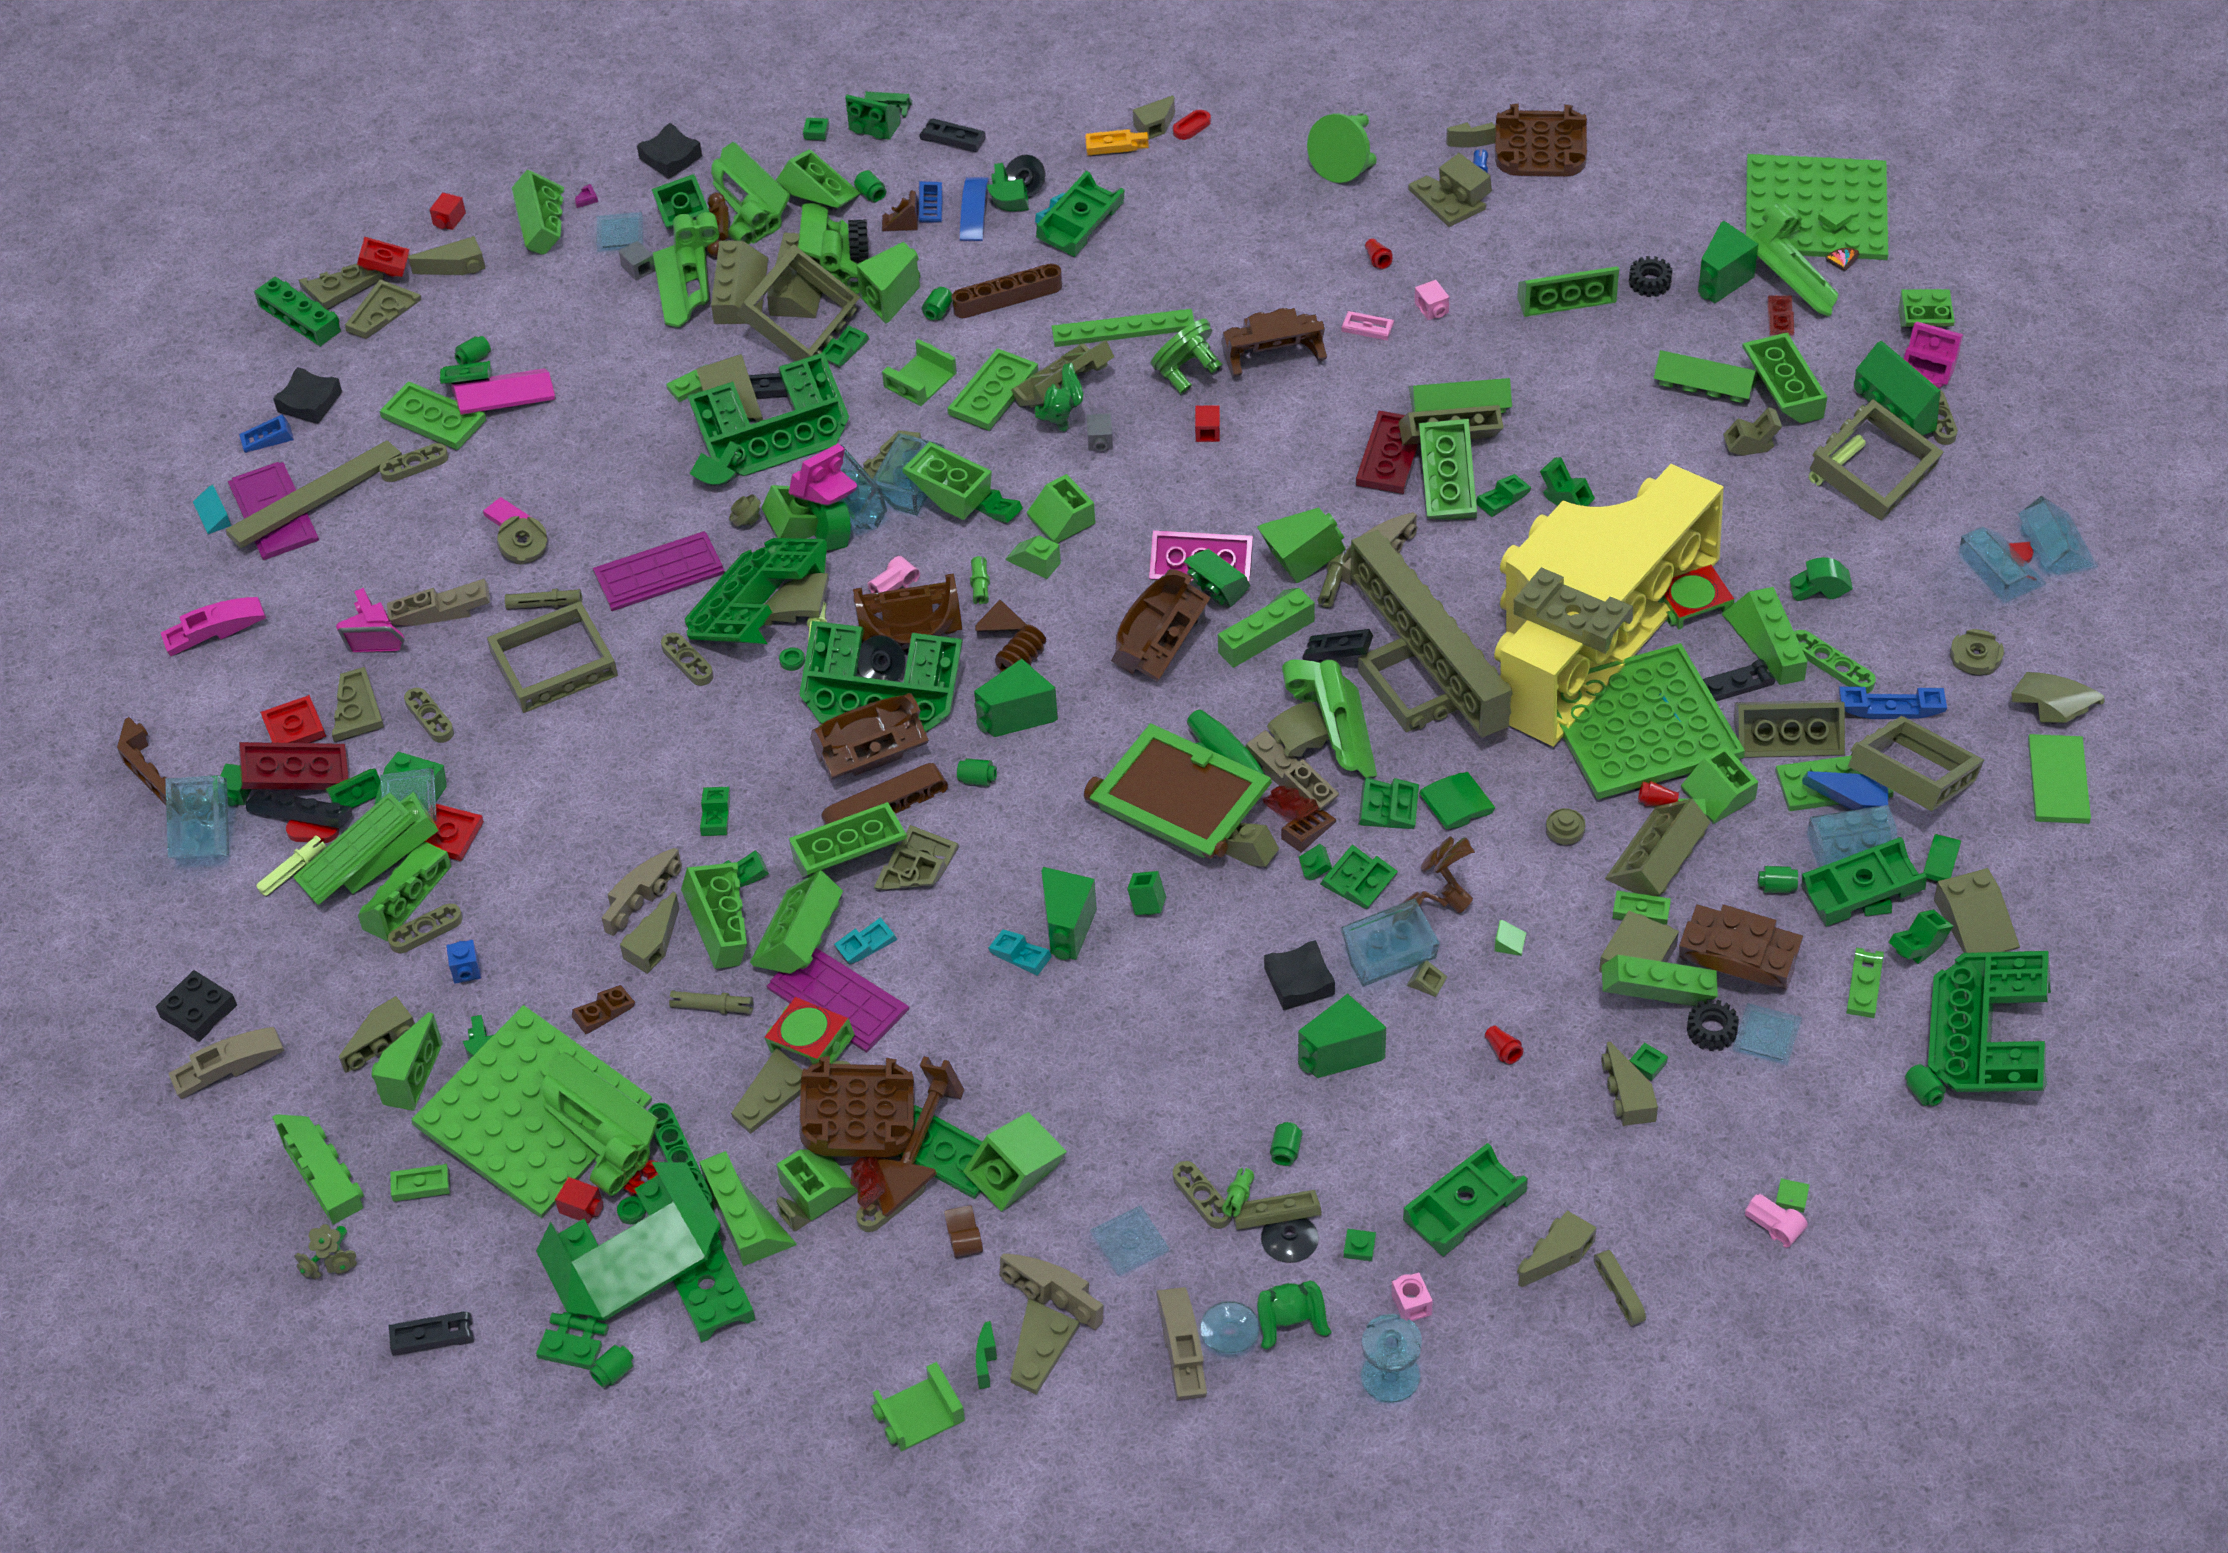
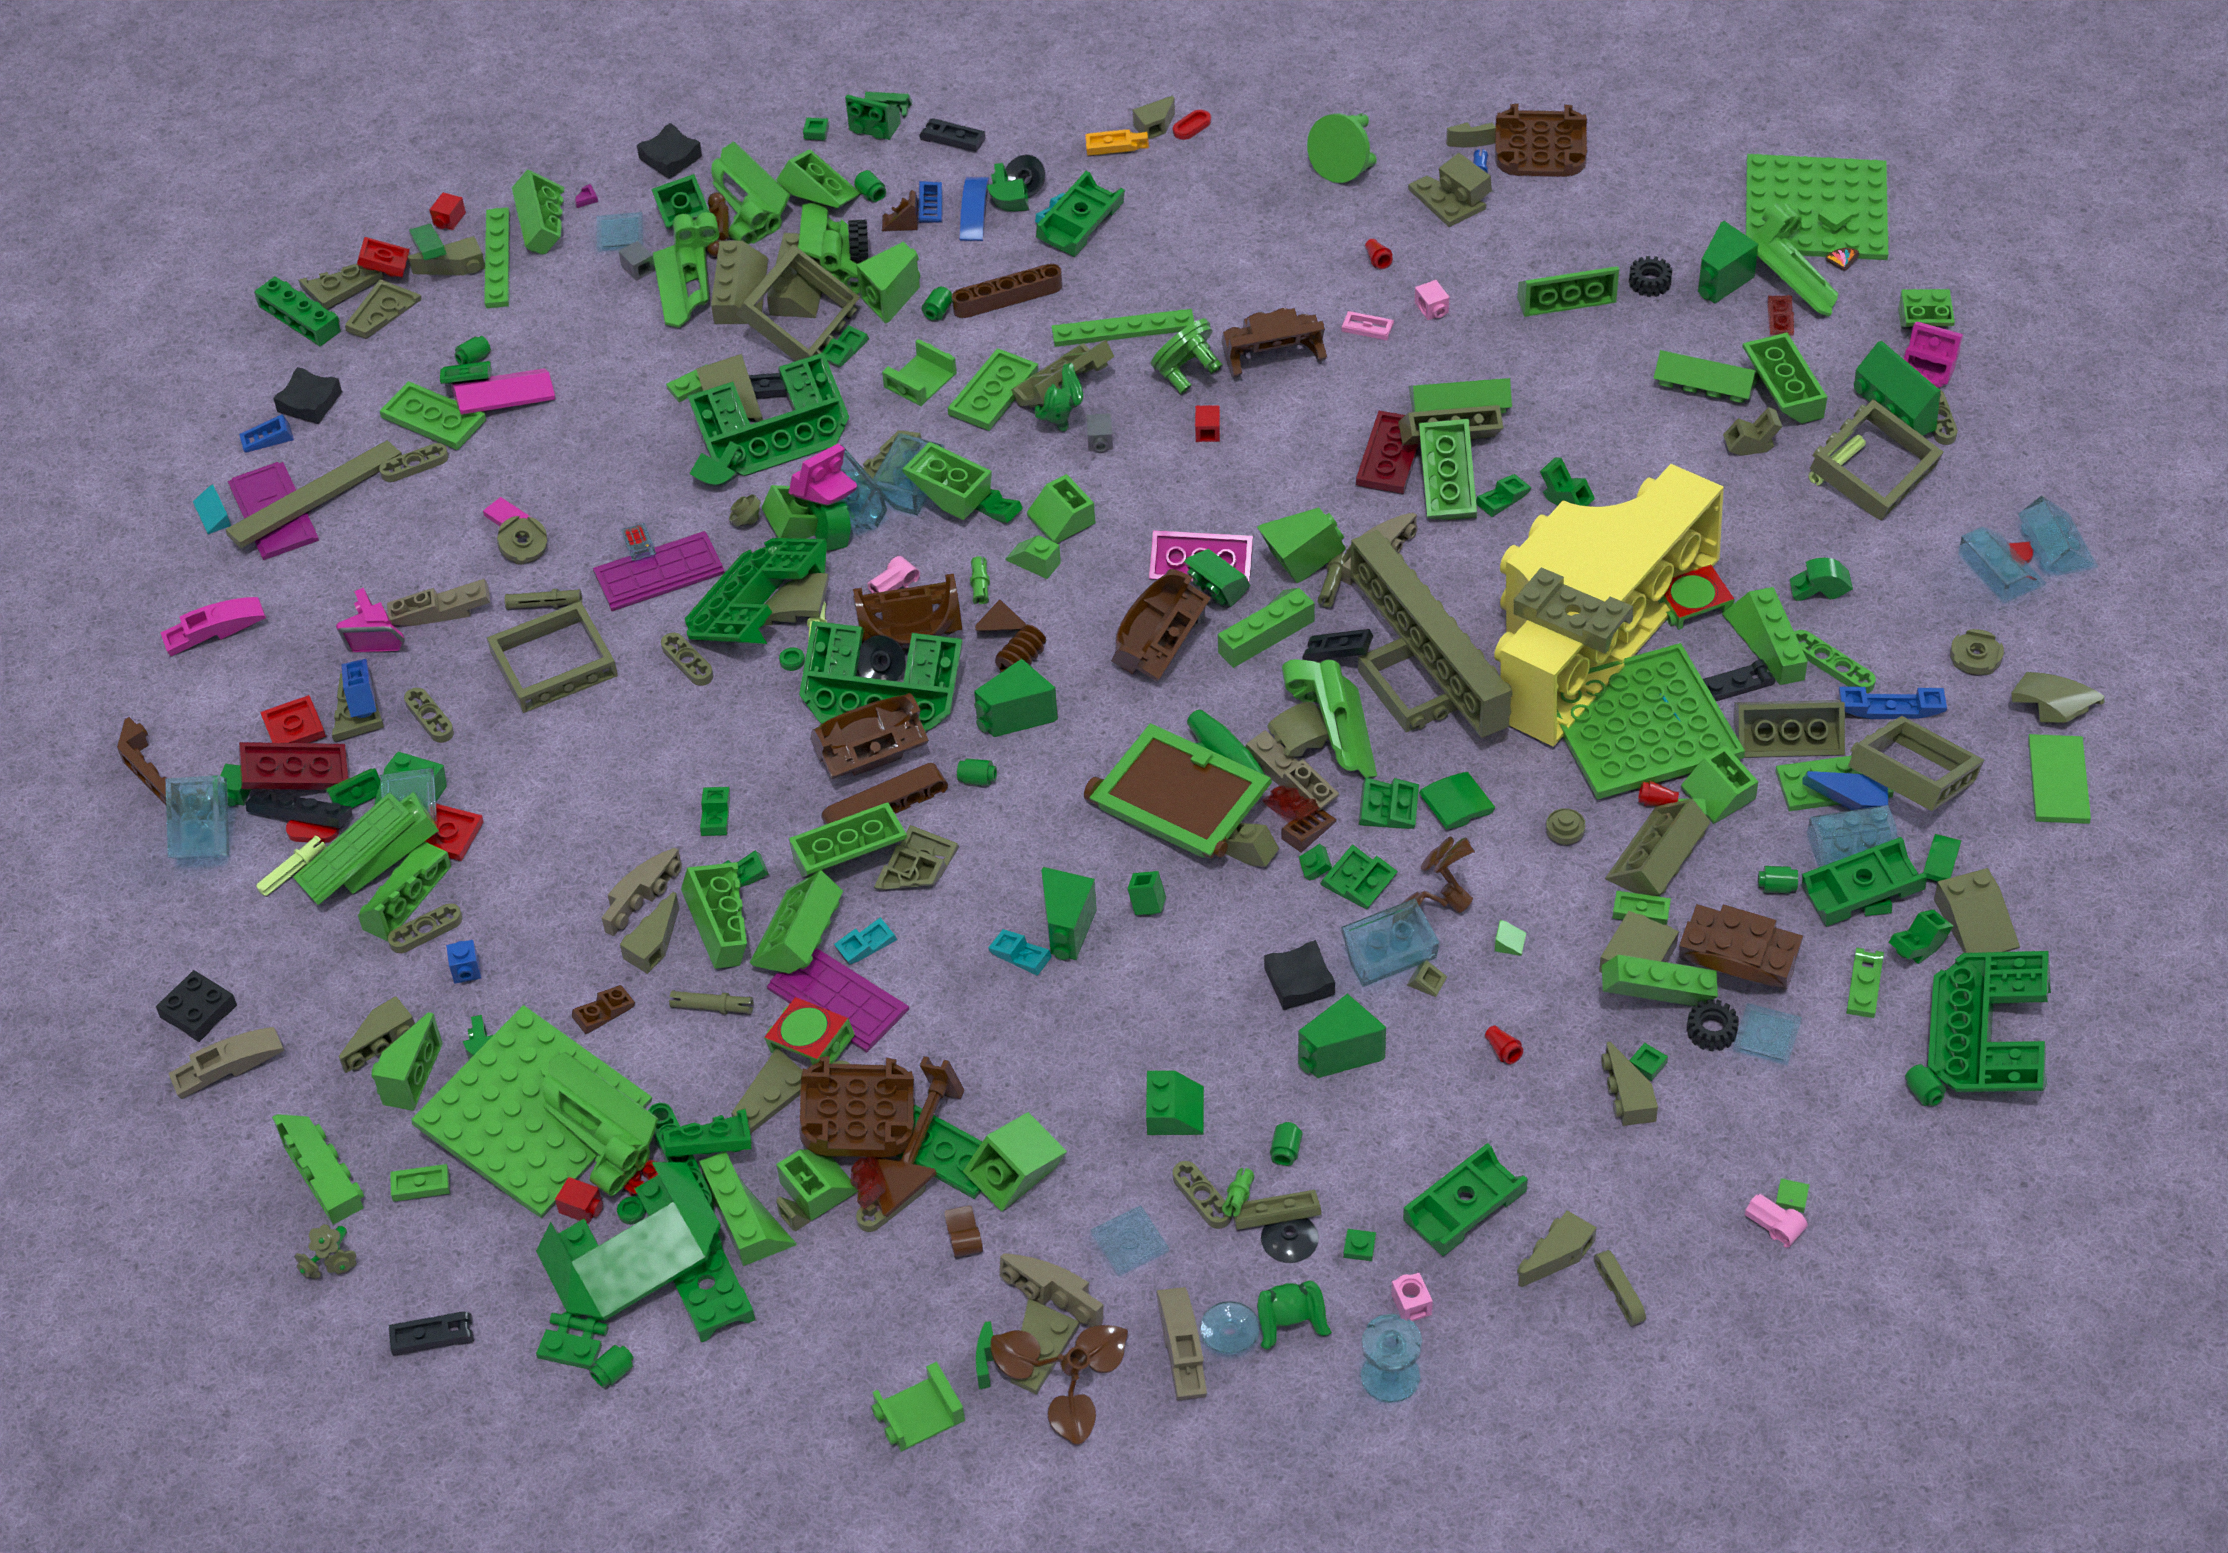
none -> blue slope [341,659,376,718]
none -> green tile [409,223,446,261]
none -> bright green plate [485,207,510,309]
none -> tile [621,523,656,561]
none -> green wing [663,1108,751,1157]
none -> reddish brown plant [990,1325,1128,1445]
none -> green slope [1146,1070,1204,1135]

